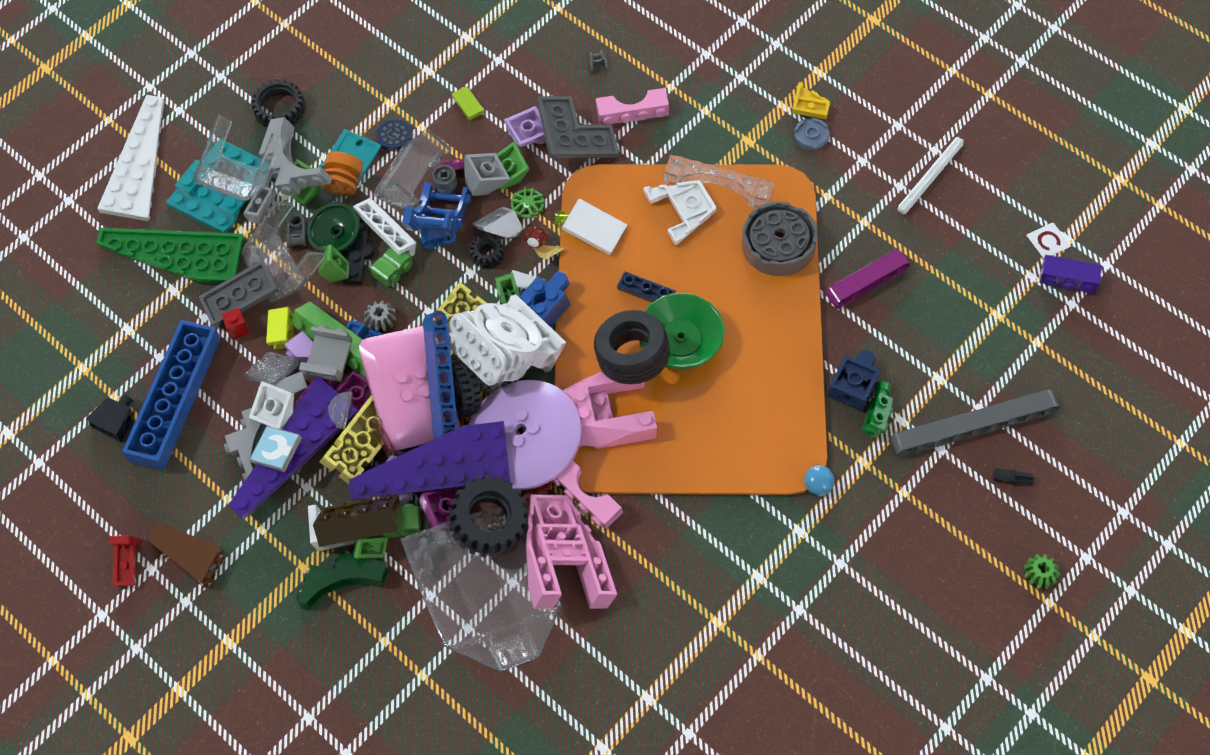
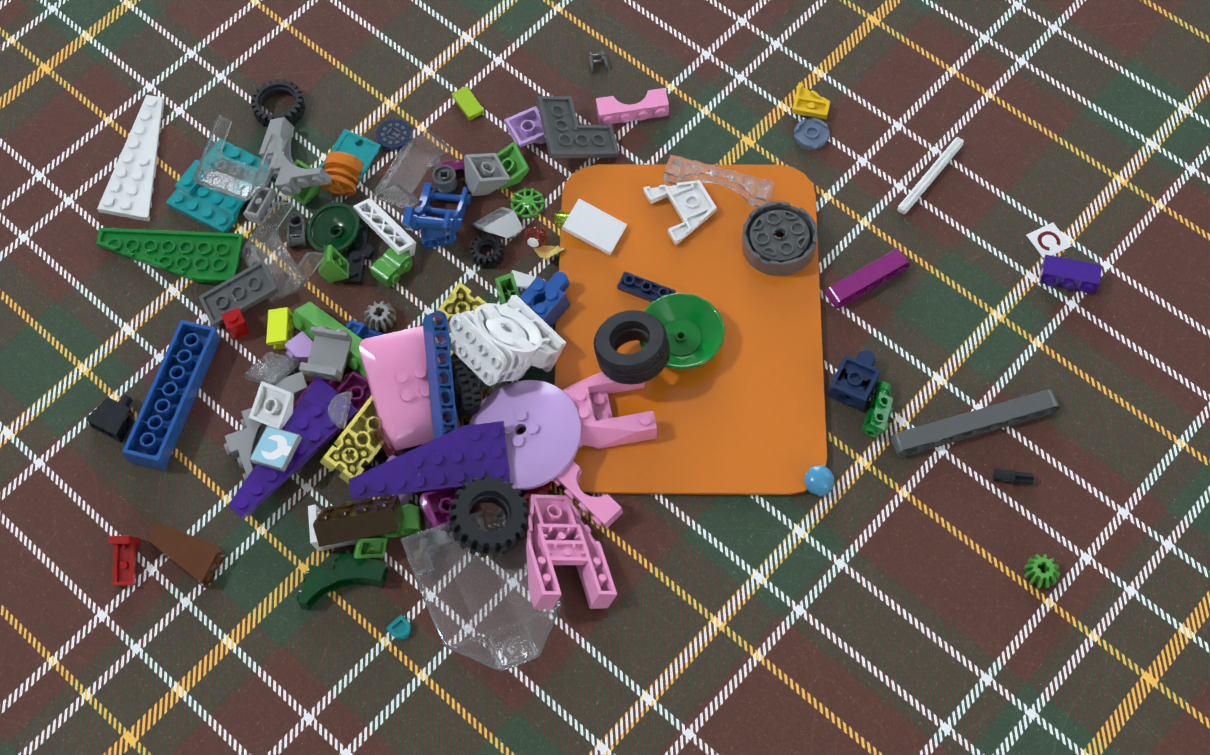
none -> teal tile [386,615,411,640]

